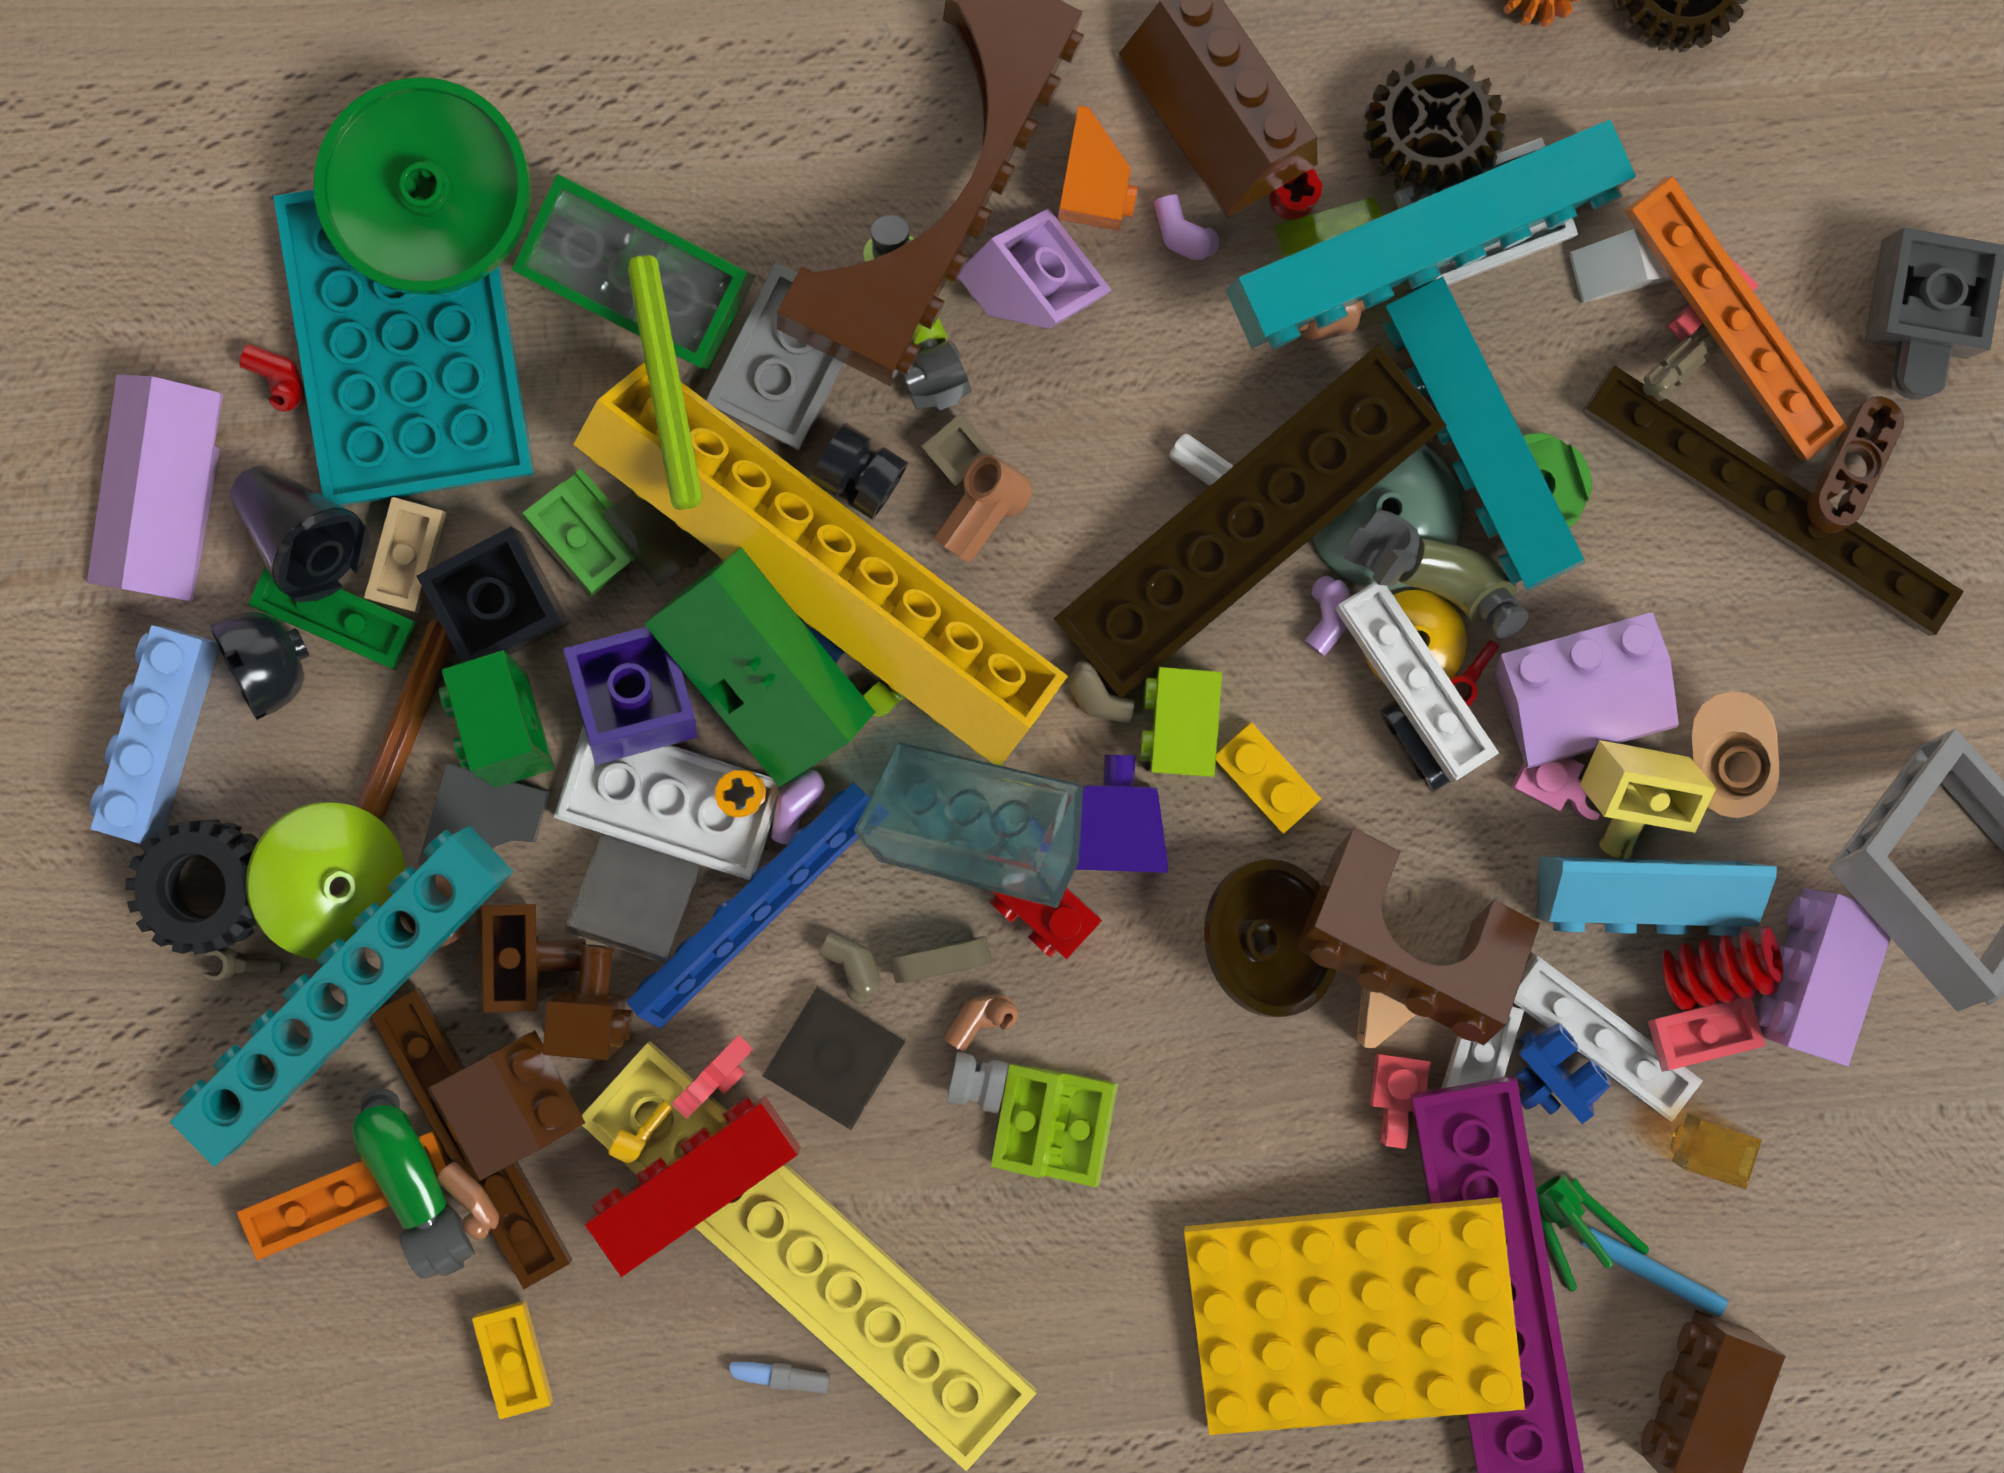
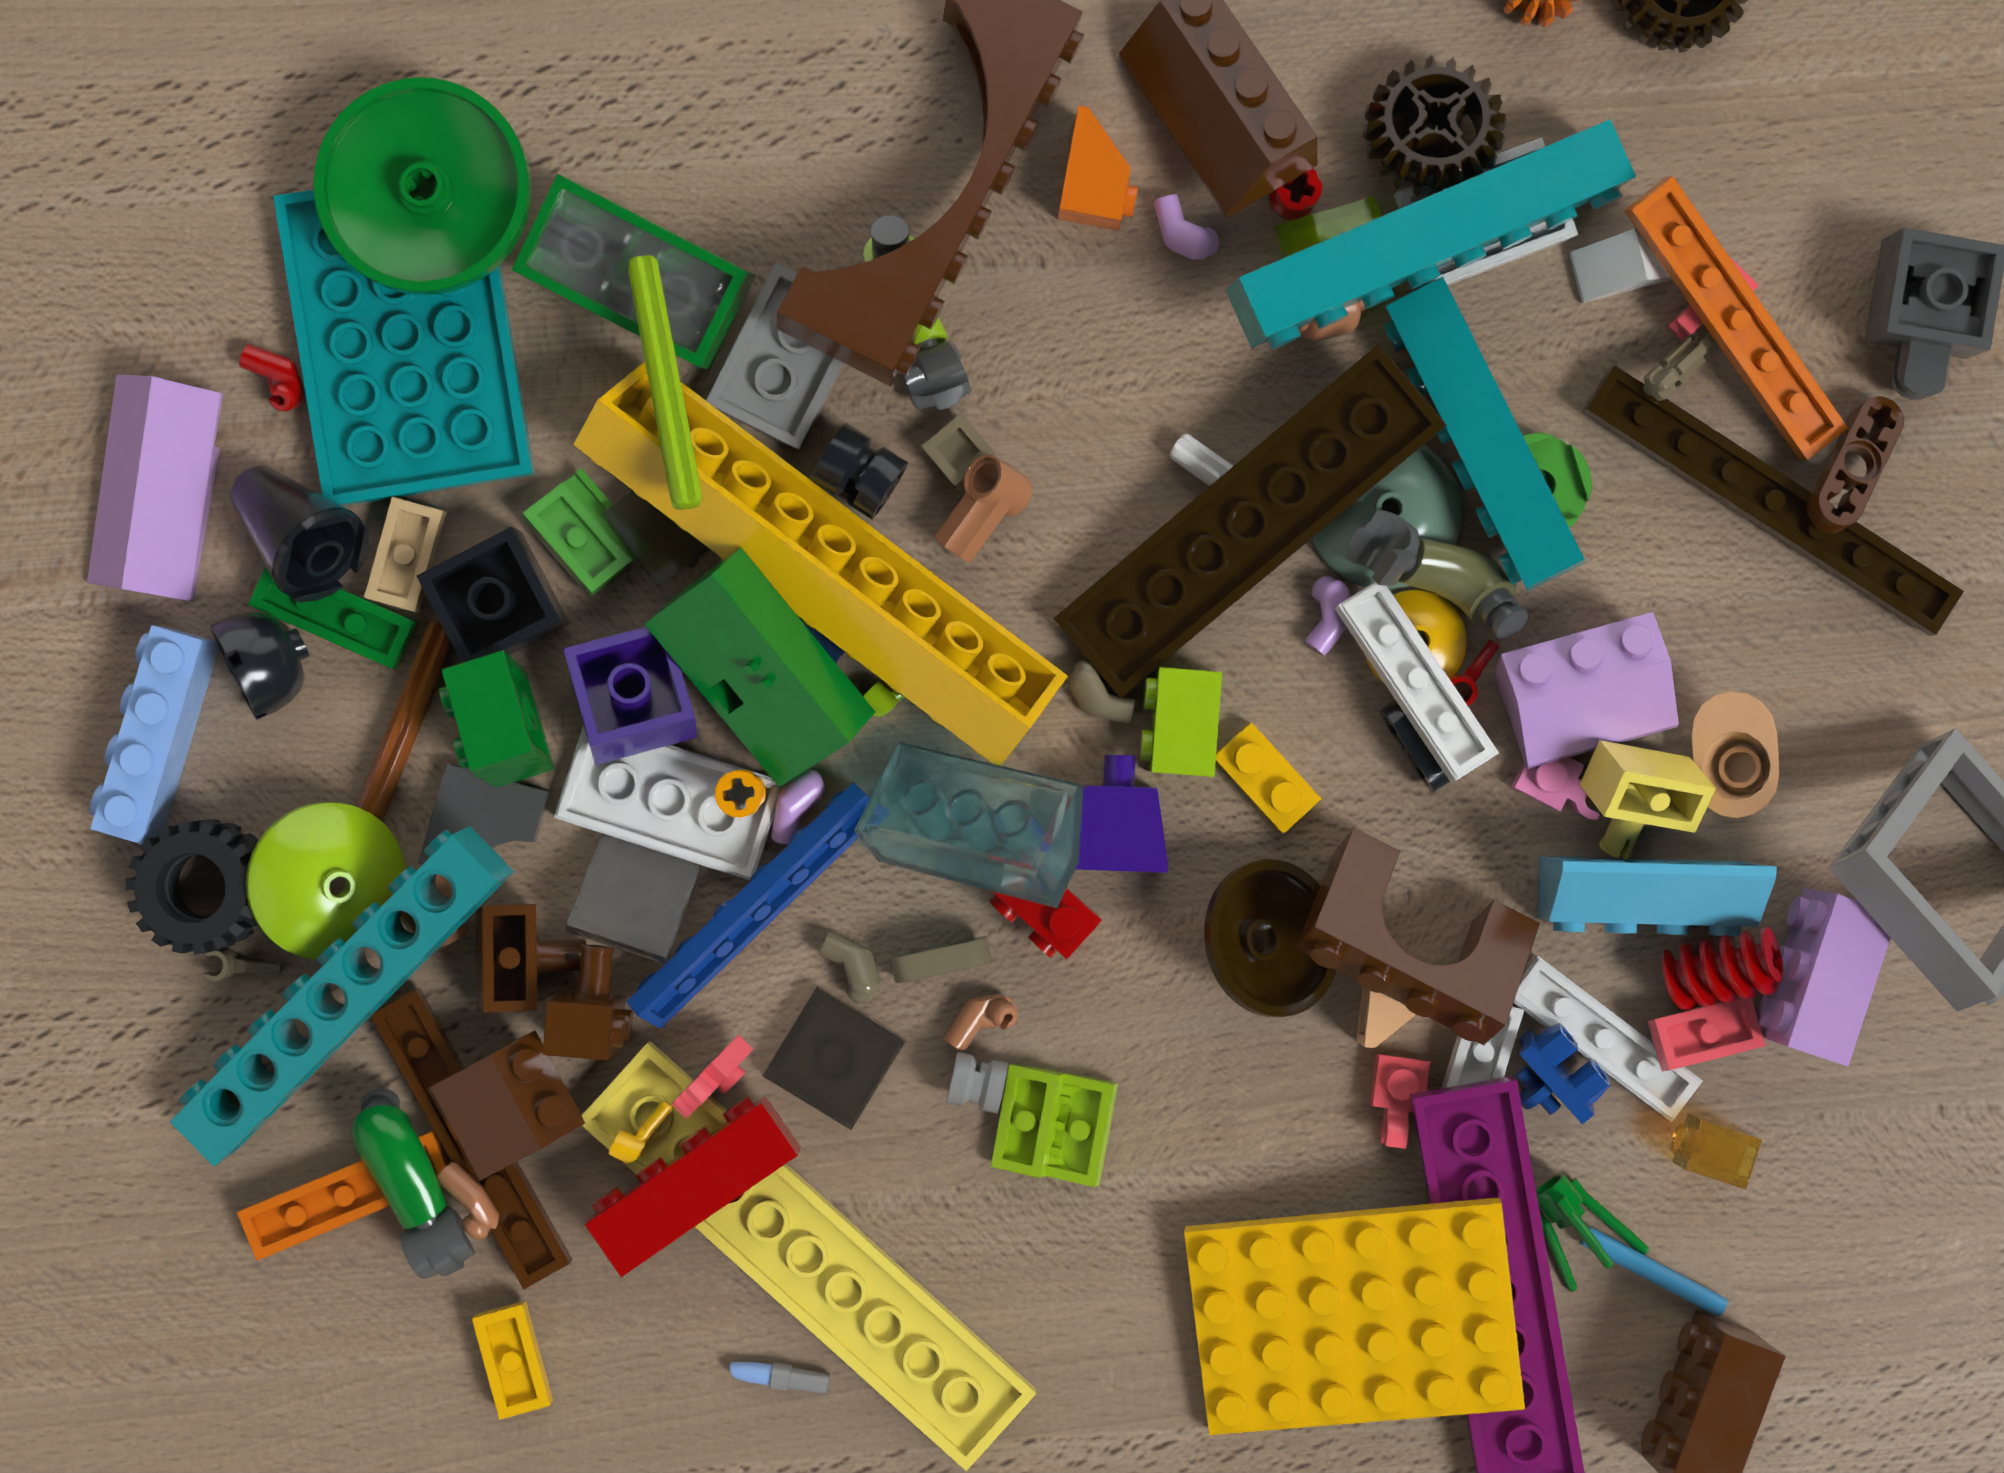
lavender slope [959,208,1112,329] -> none

